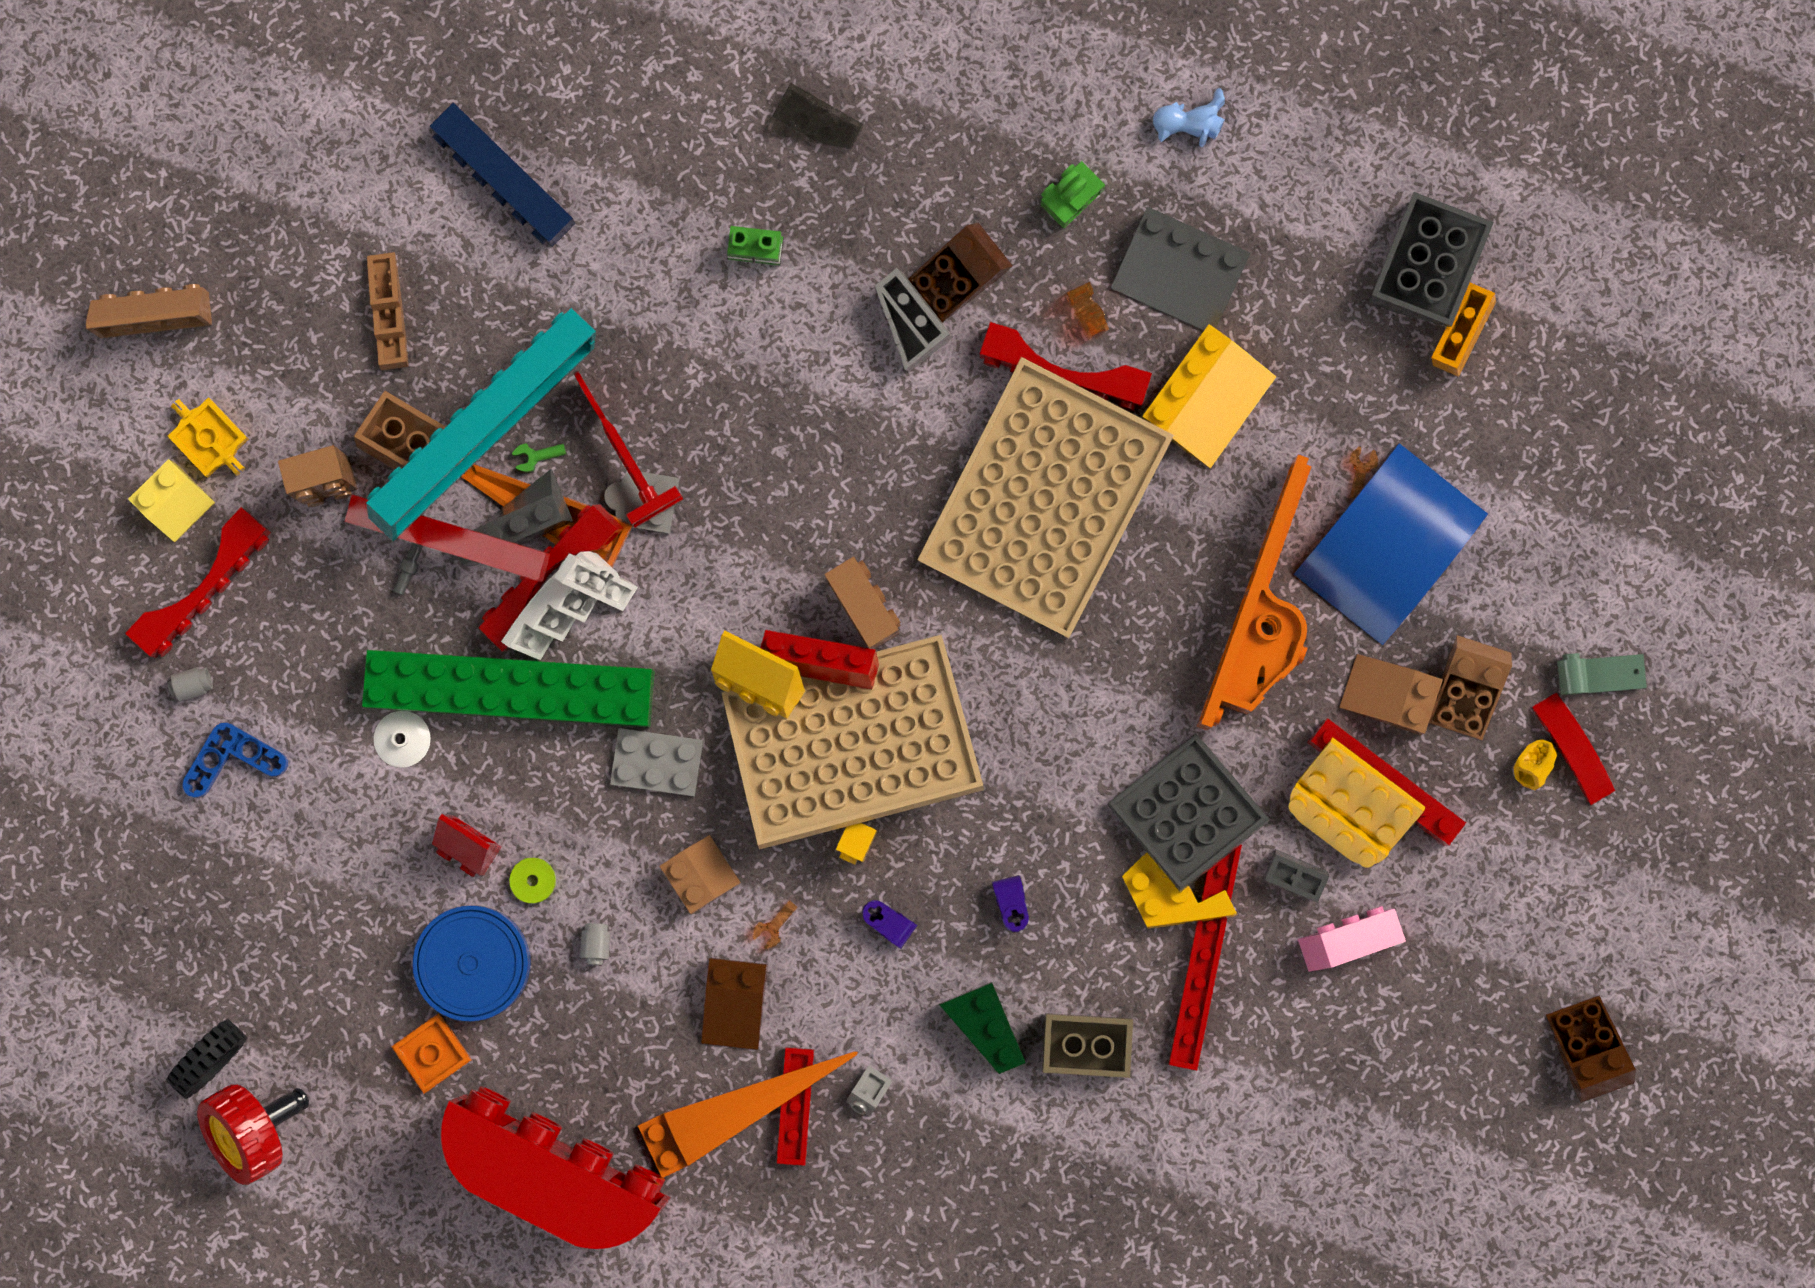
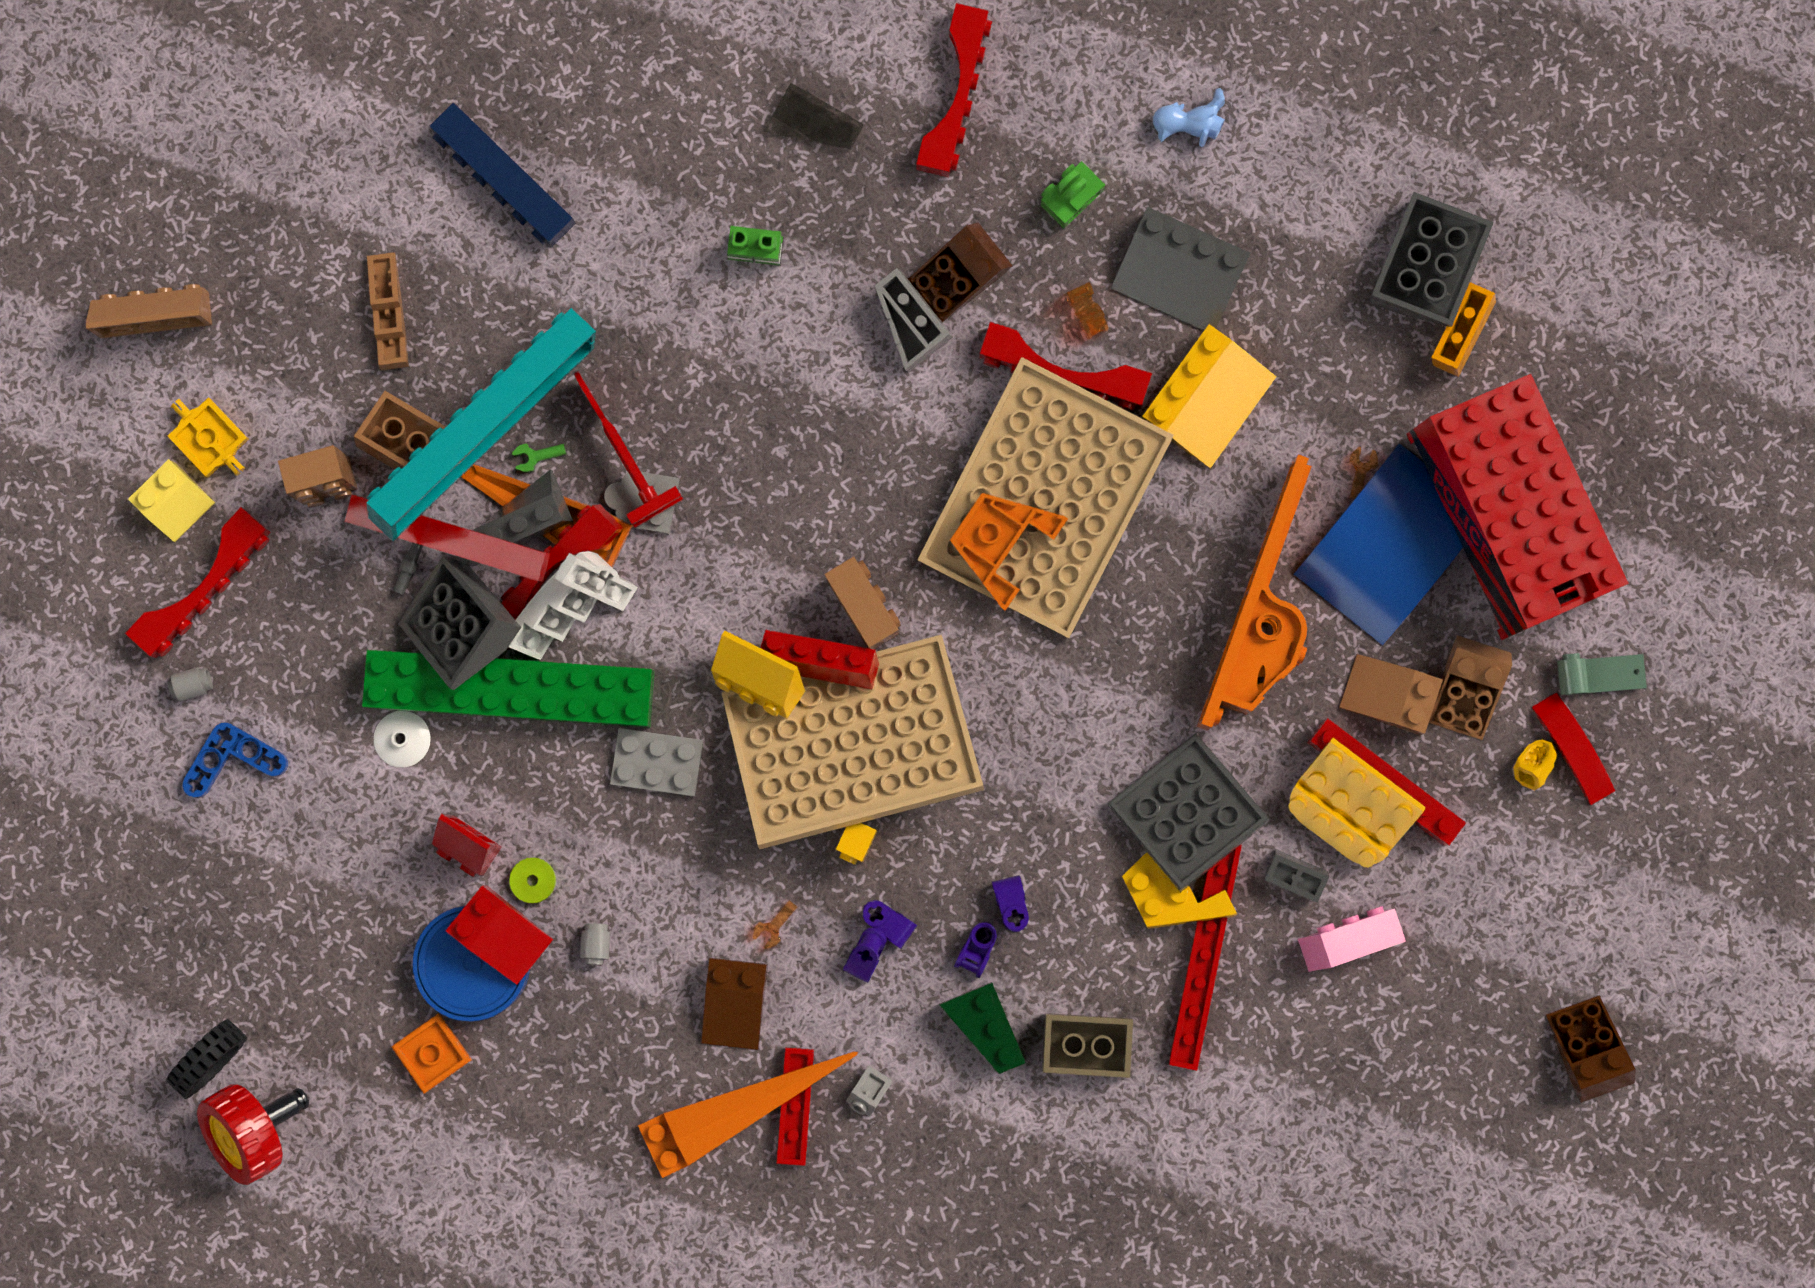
red brick [441,1086,671,1249] -> none
medium nougat slope [660,835,741,914] -> none
none -> dark grey slope [398,556,521,690]
none -> red slope [446,885,554,985]
none -> dark purple piece [842,928,887,983]
none -> red arch [916,3,993,178]
none -> orange wing [950,493,1068,611]
none -> dark purple piece [954,921,997,979]
none -> red piece [1406,374,1629,640]

